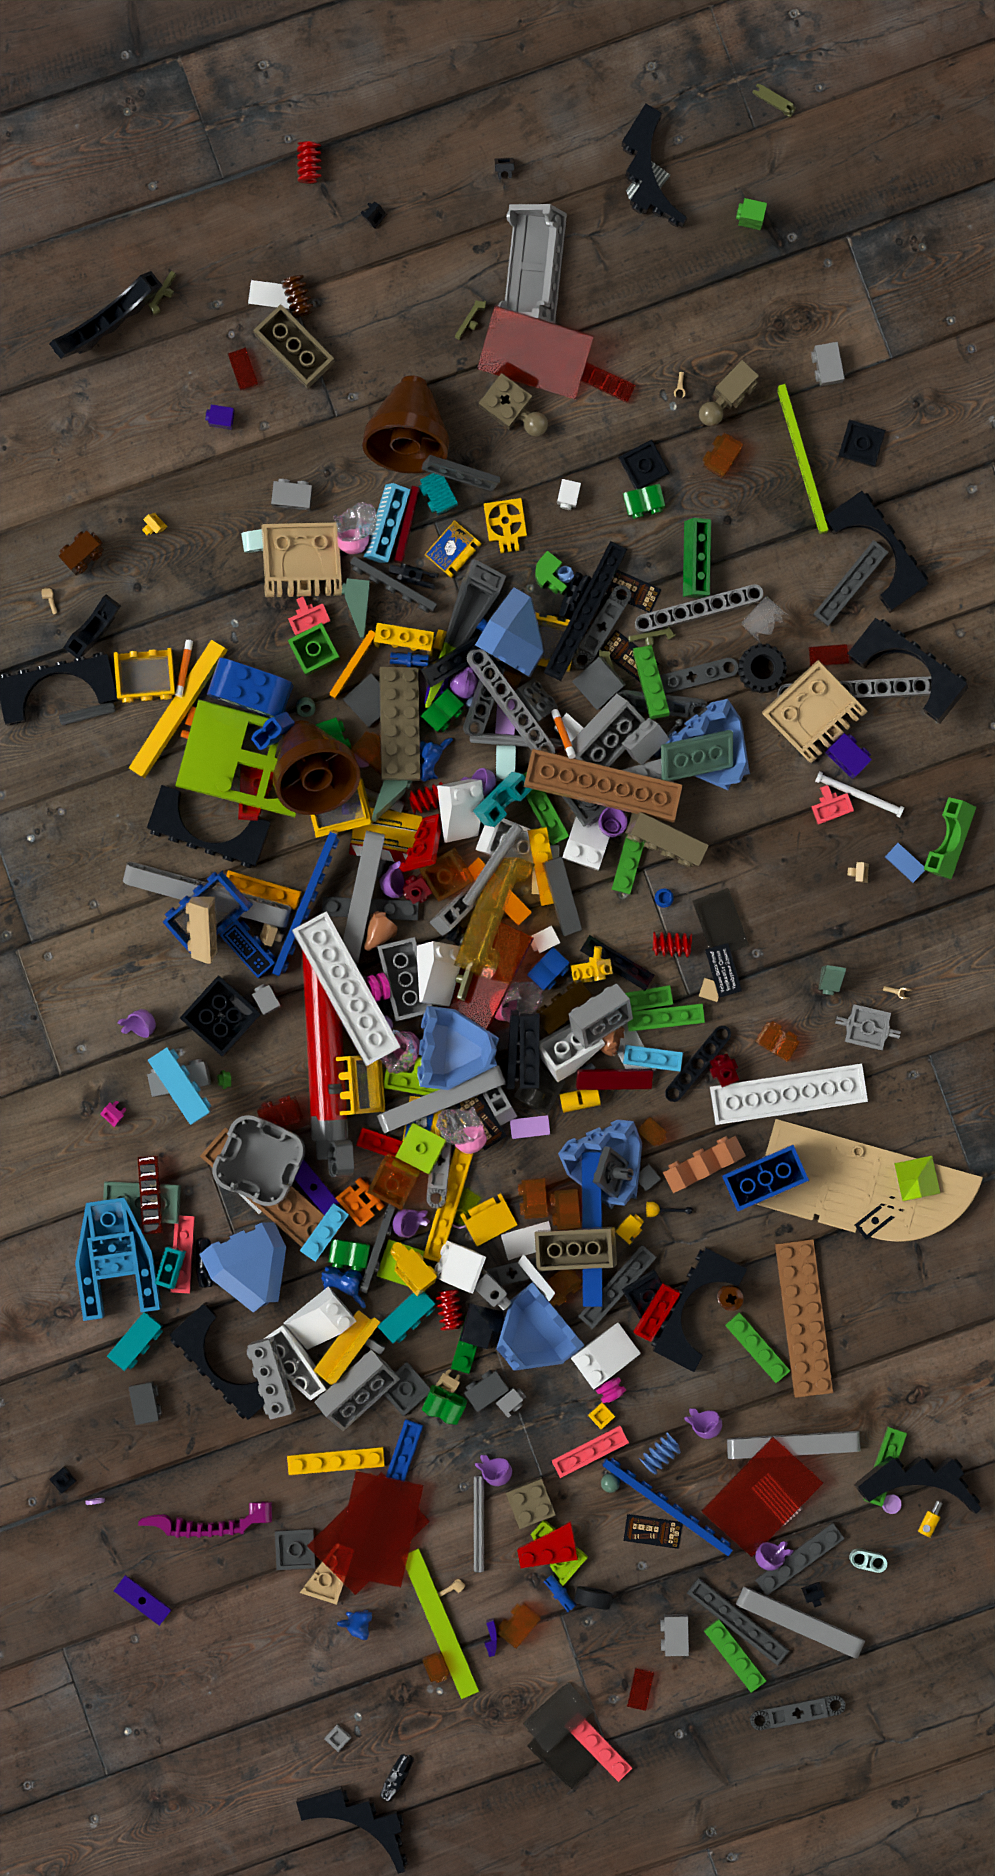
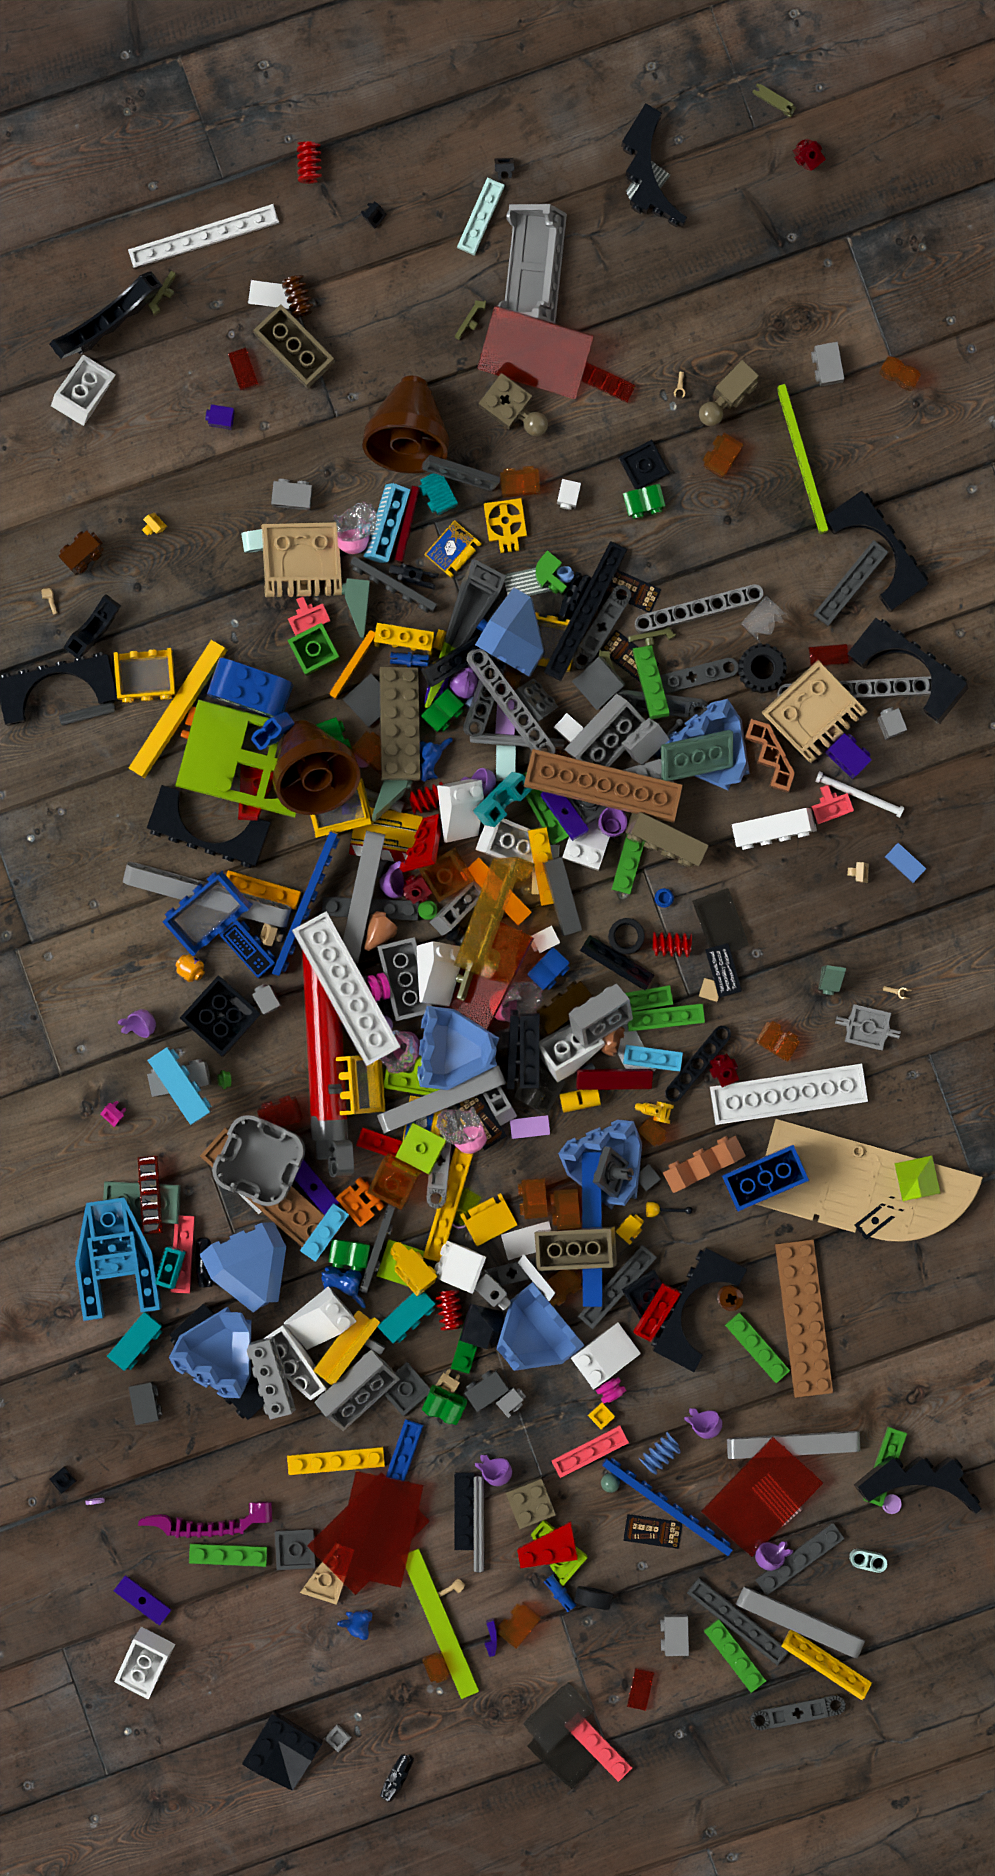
orange bar [175,640,193,697] -> none
tan slope [186,897,218,964] -> none
sand green piece [296,697,316,717] -> none
black arch [296,1785,408,1874] -> none
medium lavender piece [392,1209,430,1238] -> none
light grey axle [463,823,523,906] -> none
orange bar [551,709,576,759] -> none
yellow brick [571,946,613,983] -> none
green brick [683,518,711,599] -> none
bright green brick [736,198,767,230] -> none
black tile [801,1582,825,1608] -> none
black tile [838,419,886,467] -> none
yellow piece [918,1501,943,1538] -> none
bright green arch [923,797,976,879] -> none
none -> white slope [51,355,116,426]
none -> white slope [114,1627,175,1699]
none -> white tile [128,204,279,269]
none -> medium blue panel [169,1307,251,1398]
none -> light orange head [175,954,205,982]
none -> bright green plate [189,1543,267,1567]
none -> black slope [242,1710,323,1791]
none -> bright green plate [418,900,437,920]
none -> black plate [454,1472,474,1550]
none -> light aqua tile [457,178,505,256]
none -> clear orange brick [500,466,540,498]
none -> light grey sticker [504,568,551,596]
none -> dark purple tile [540,792,589,841]
none -> black tyre [608,918,645,955]
none -> yellow piece [635,1101,674,1124]
none -> white wedge [732,808,817,850]
none -> nougat brick [744,719,795,793]
none -> yellow plate [781,1630,872,1700]
none -> dark red brick [793,139,826,171]
none -> light grey brick [877,707,907,740]
none -> clear orange brick [879,356,921,391]

